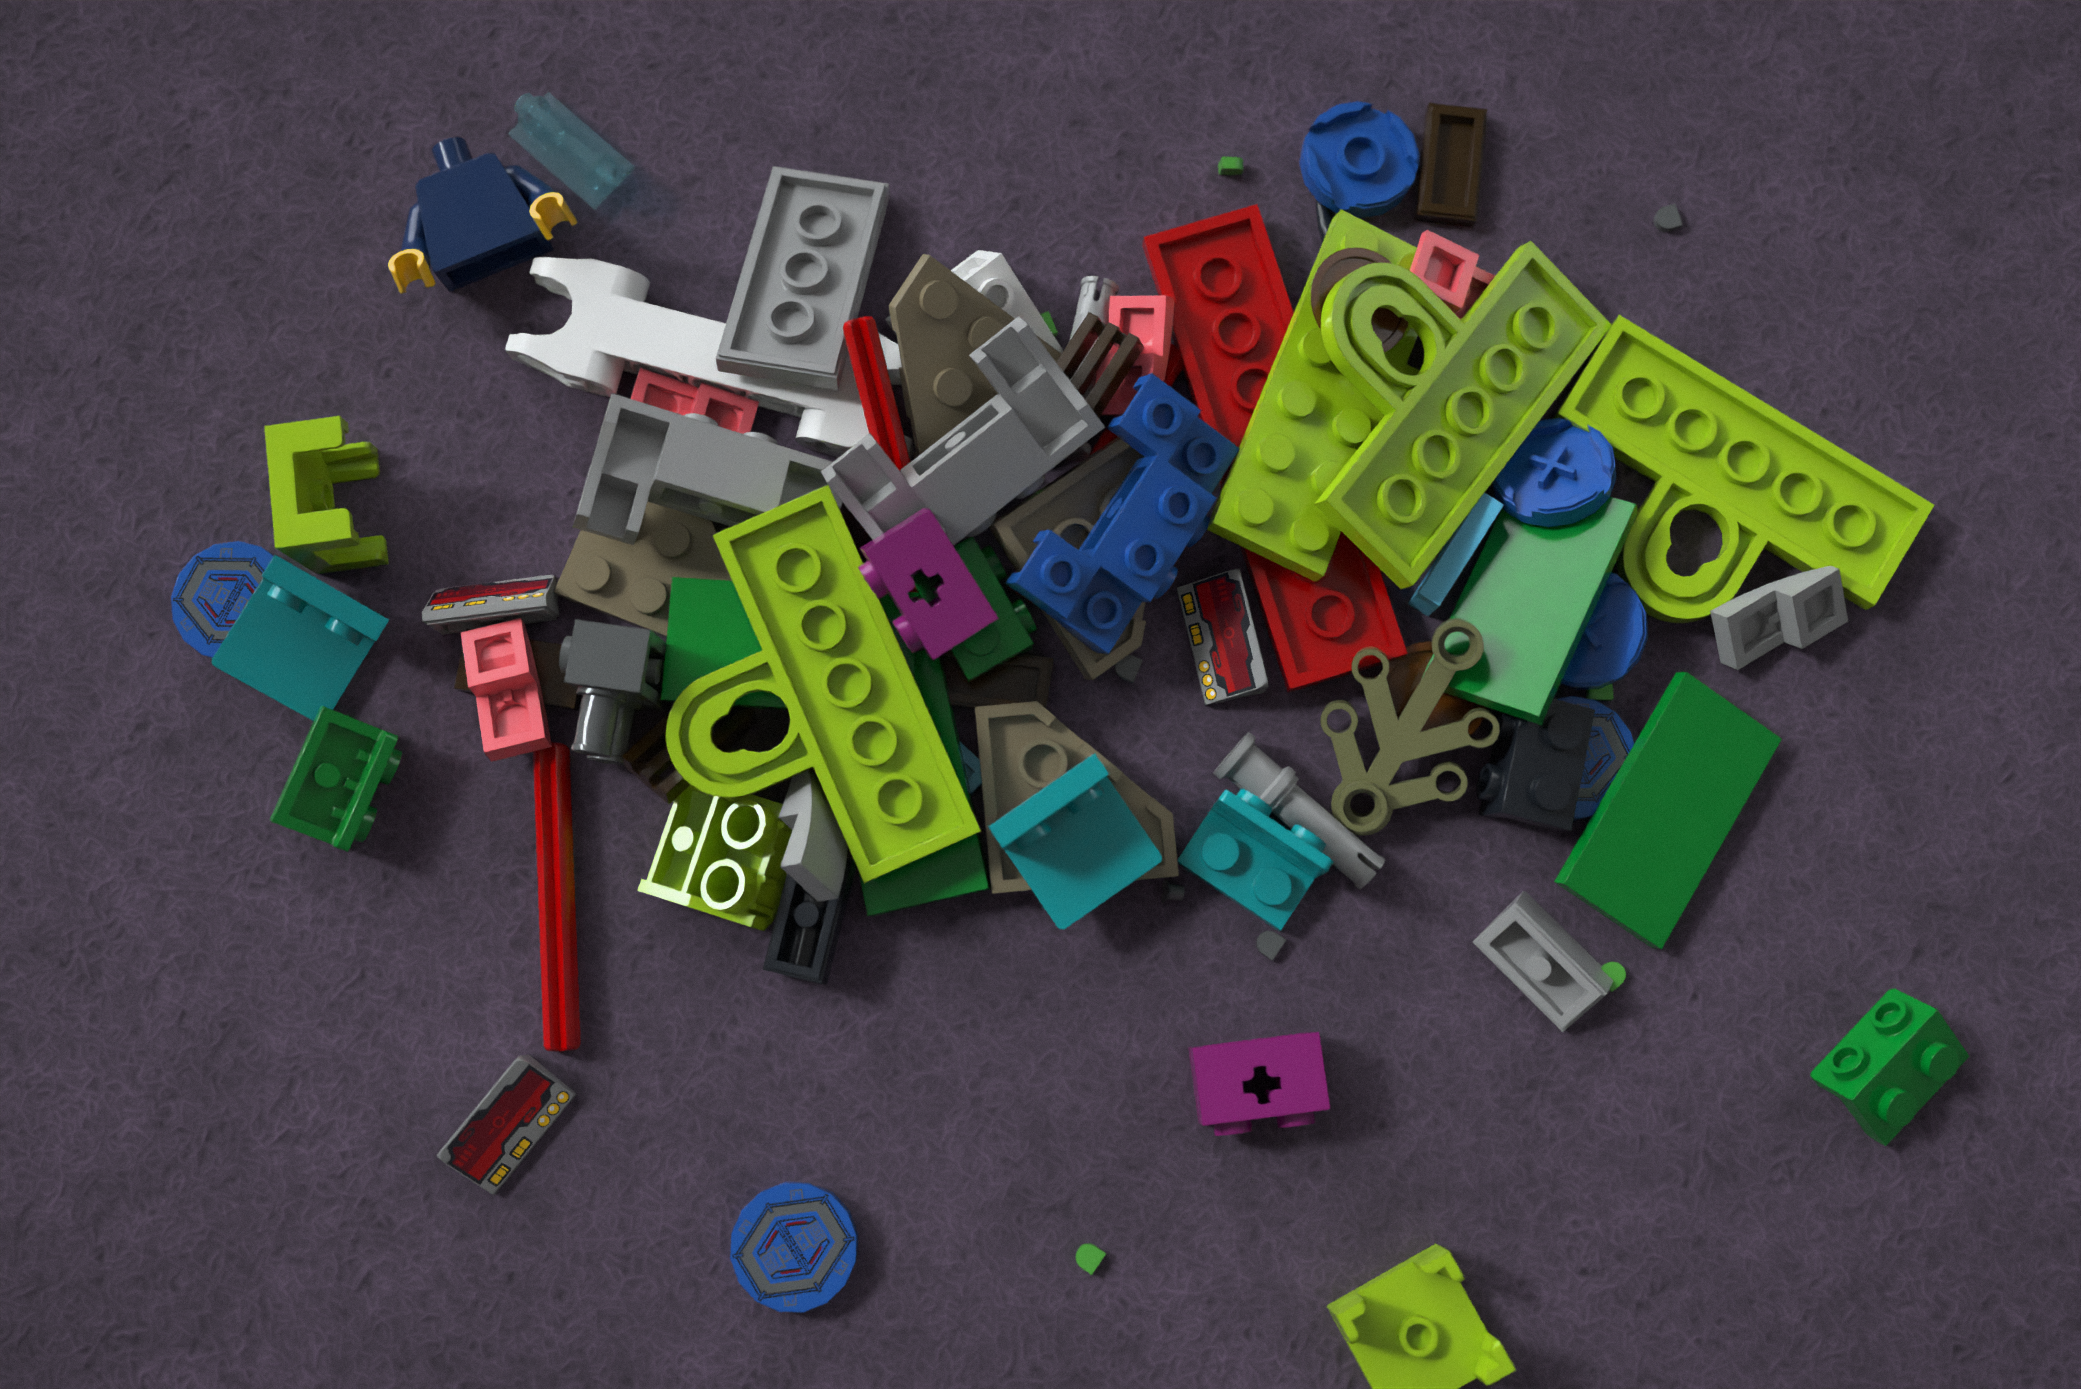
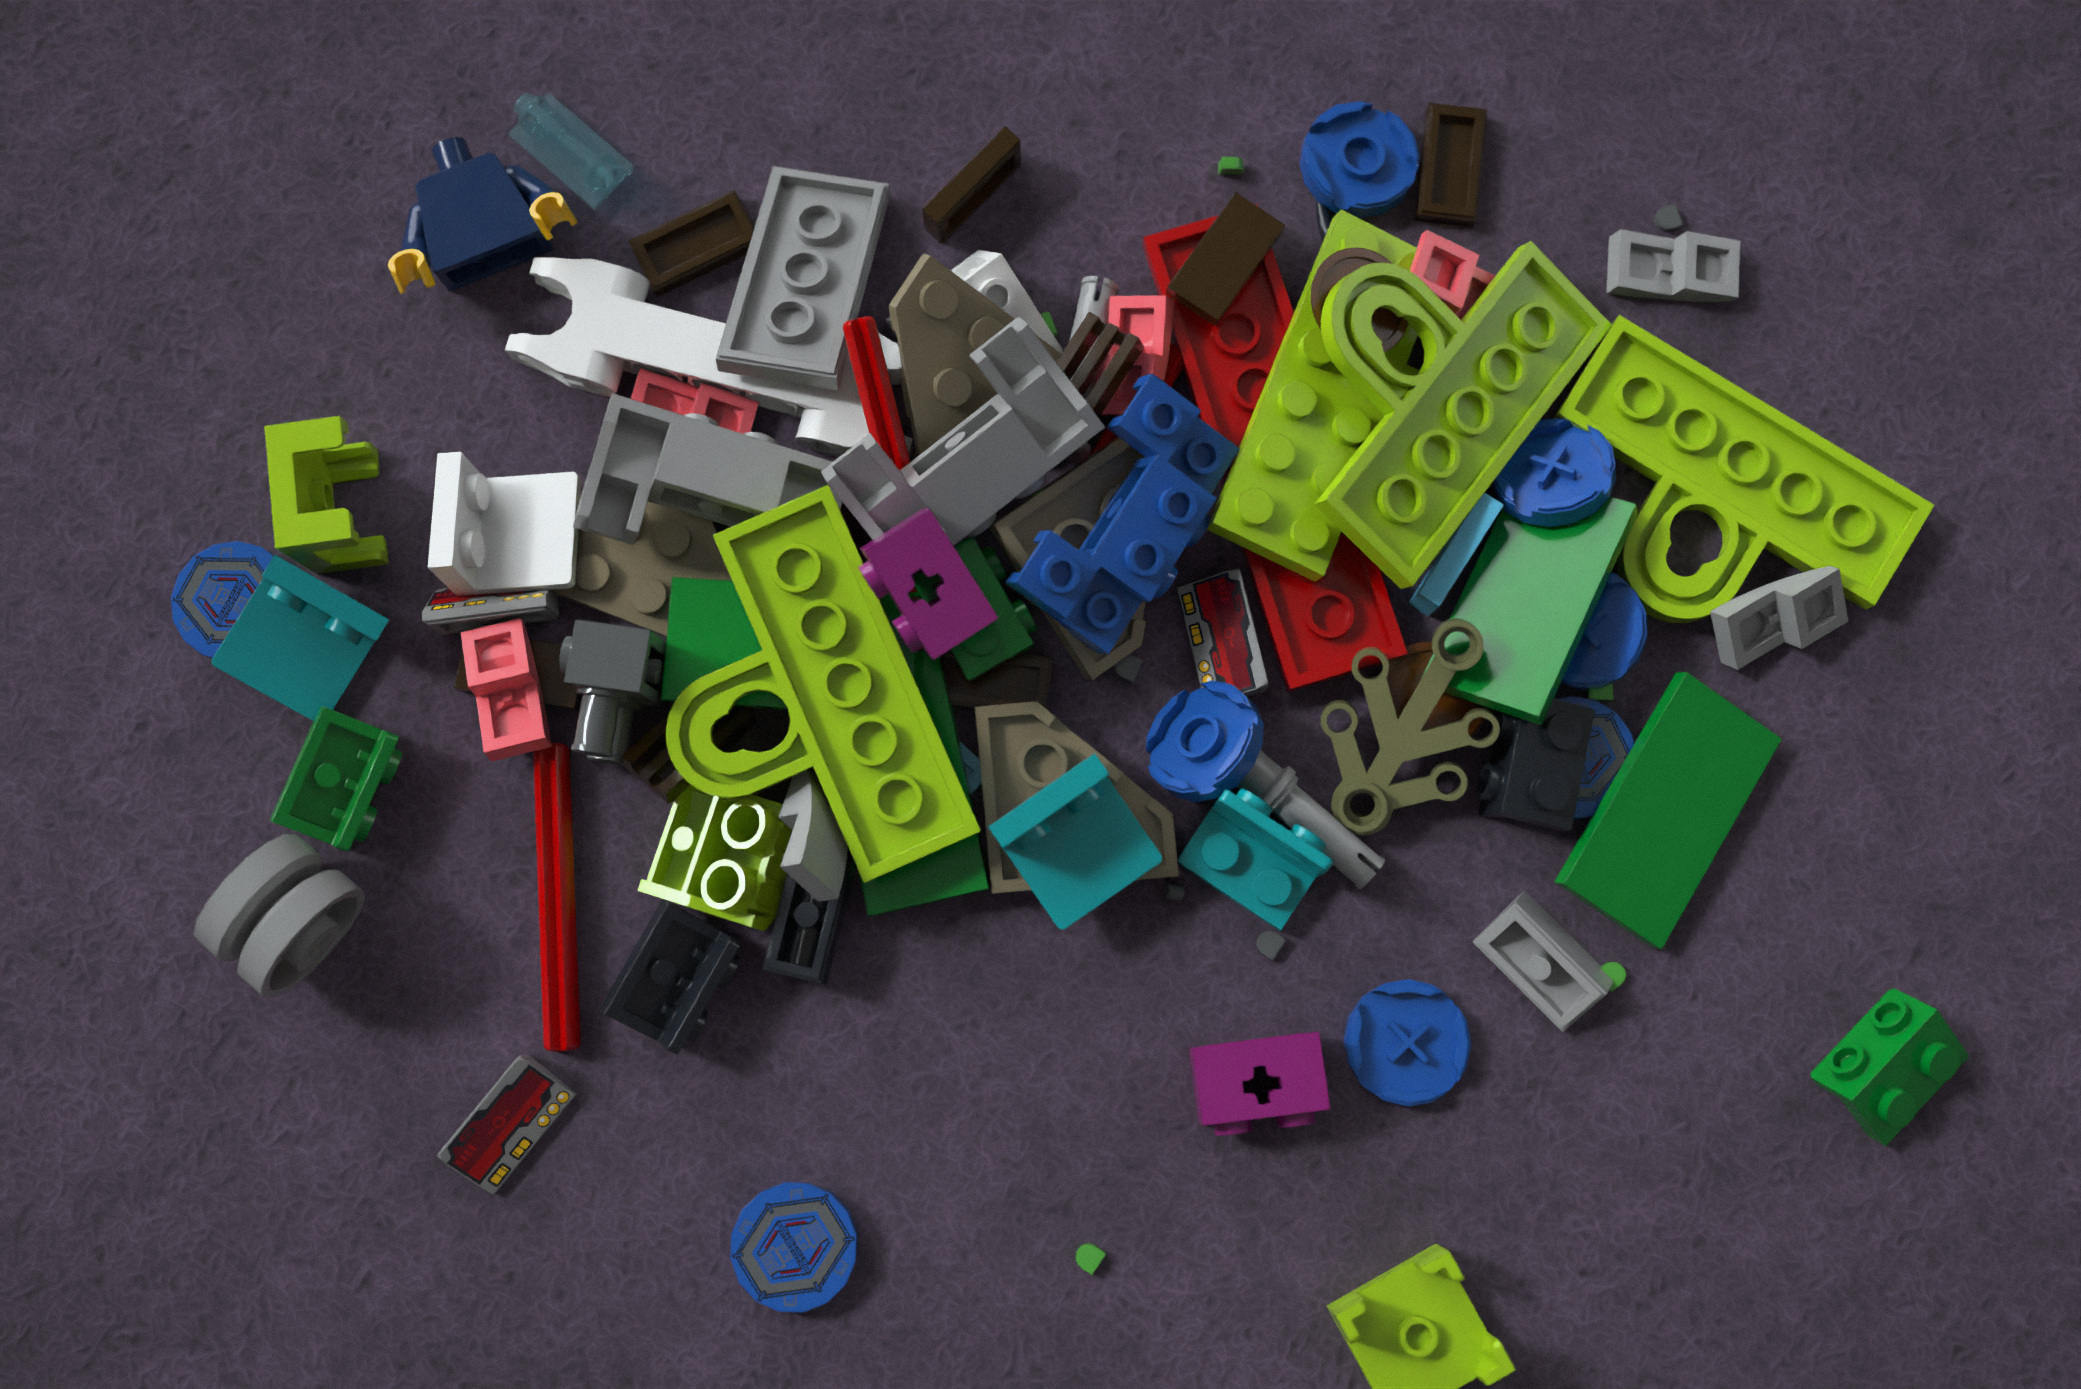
none -> light grey wheel [193,834,365,999]
none -> white bracket [428,452,582,596]
none -> black bracket [599,899,740,1055]
none -> dark brown tile [628,189,754,297]
none -> dark brown tile [922,126,1021,243]
none -> blue tile [1146,681,1264,802]
none -> dark brown tile [1166,192,1285,327]
none -> blue tile [1343,979,1471,1106]
none -> light grey slope [1606,229,1740,302]

